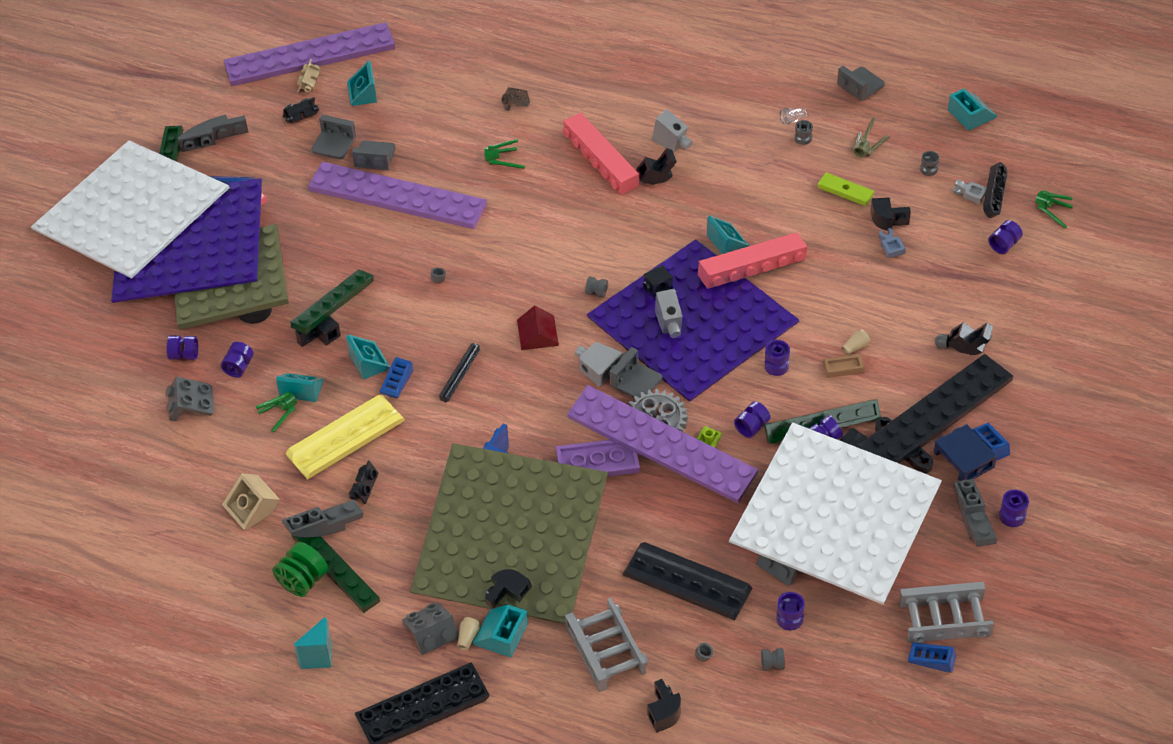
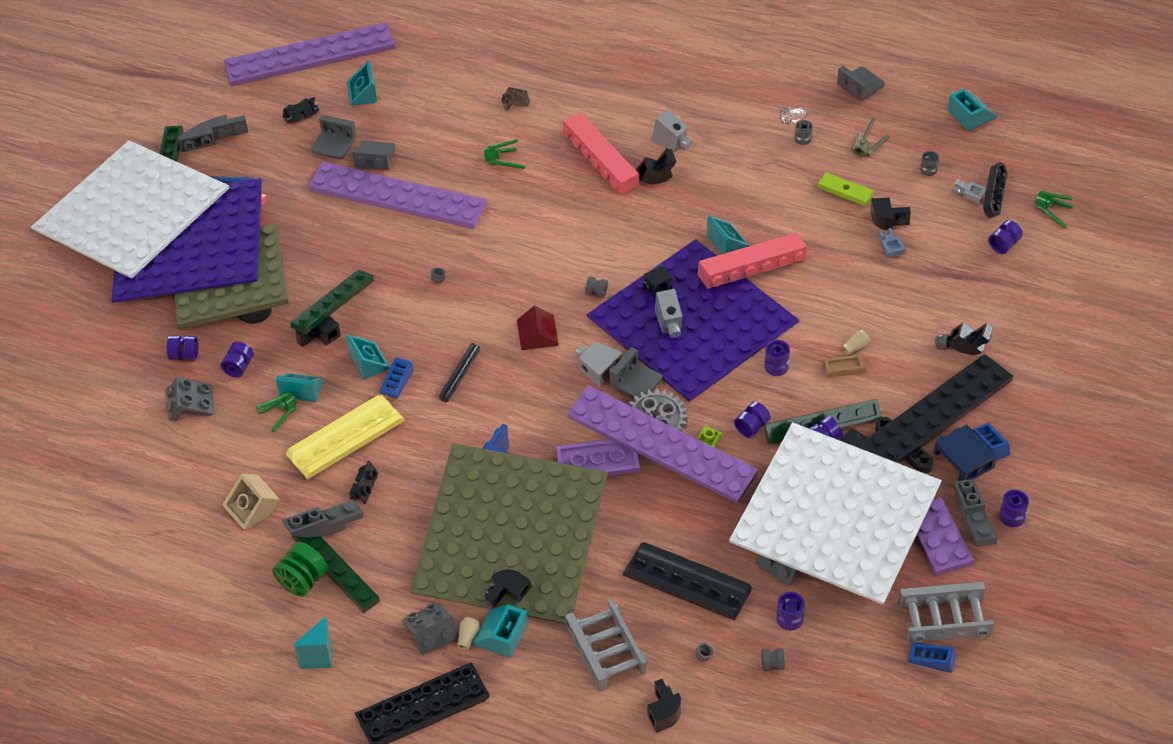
tan hinge [297,59,320,93] -> none
none -> medium lavender plate [916,497,974,576]

